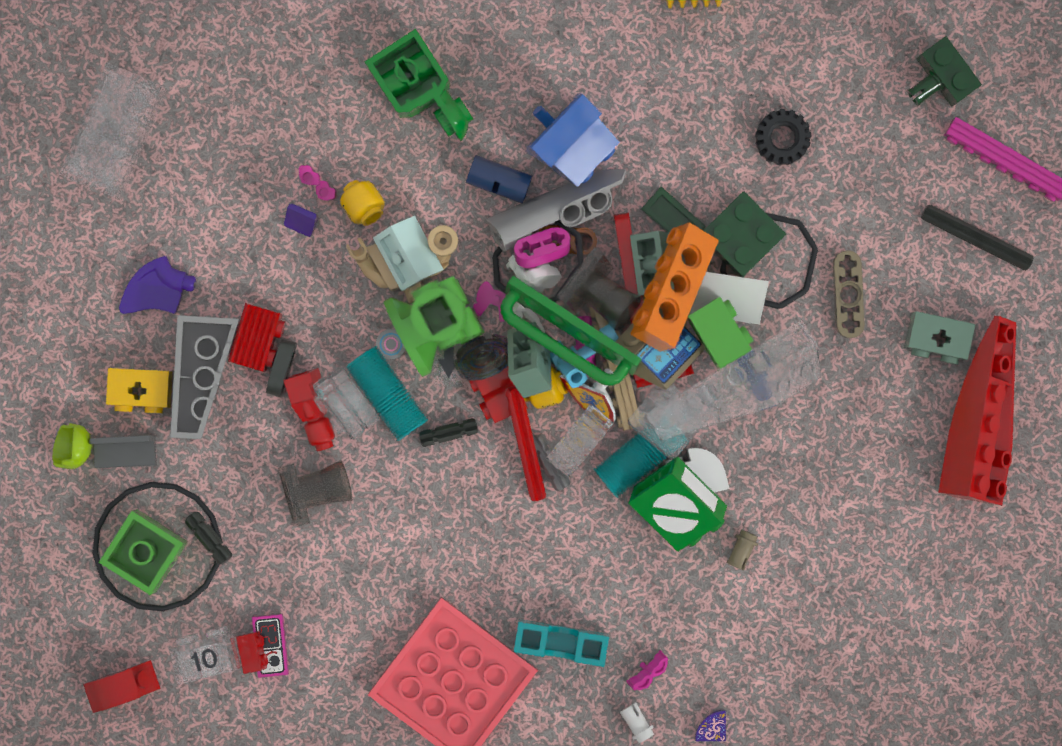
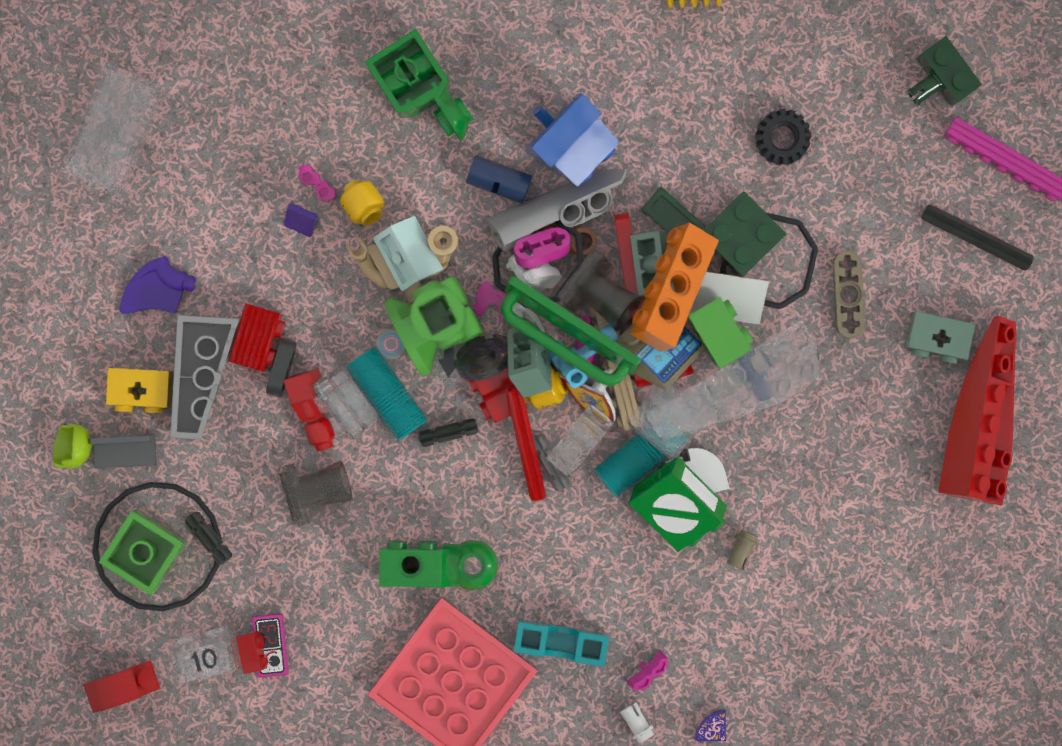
none -> green brick [379,540,498,591]

